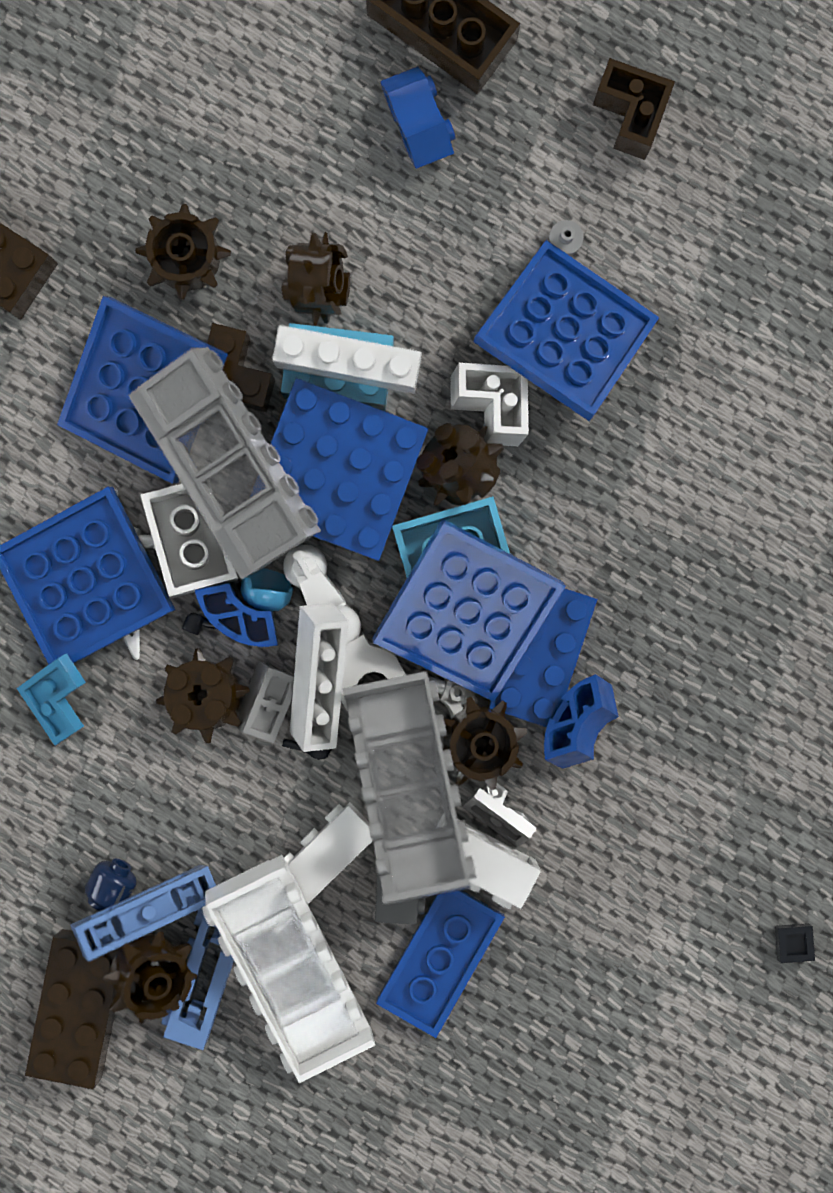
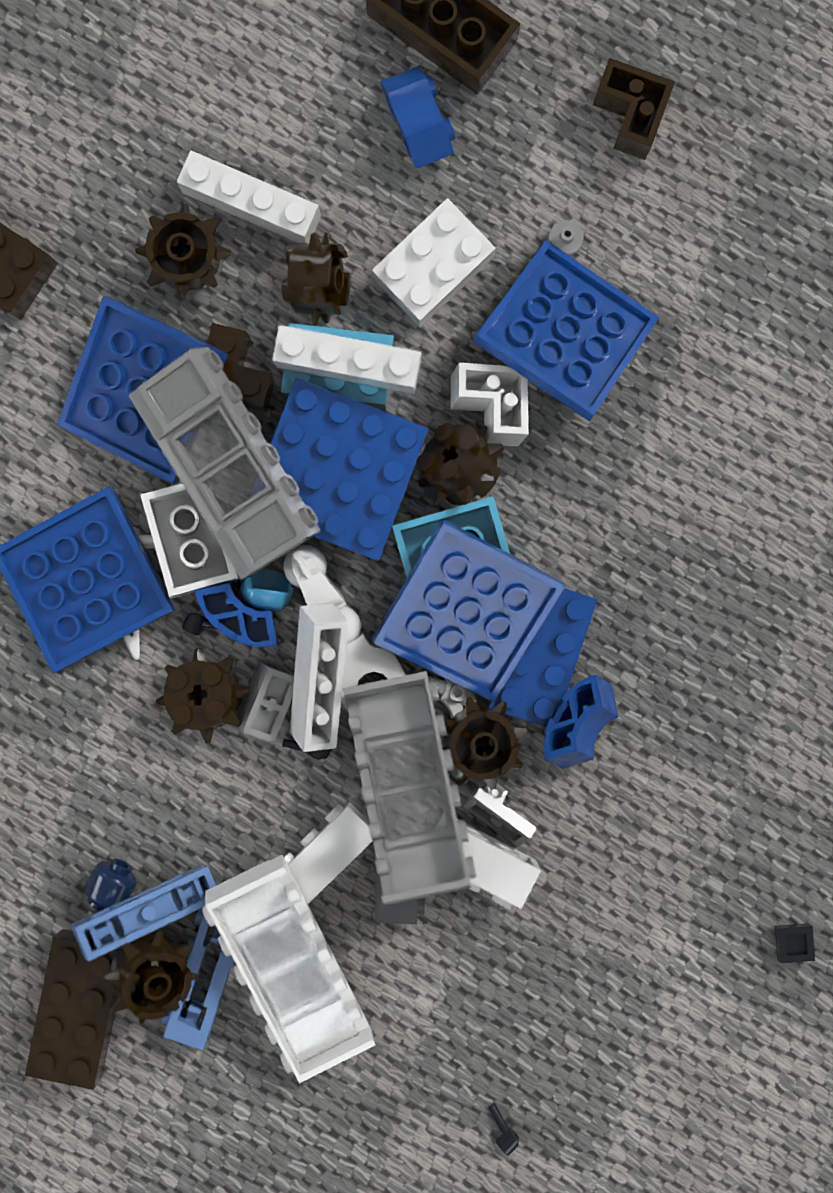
dark azure plate [17,653,86,745] -> none
blue plate [376,890,505,1038] -> none
none -> white brick [177,150,321,243]
none -> white brick [372,198,496,328]
none -> black hand [488,1103,519,1155]

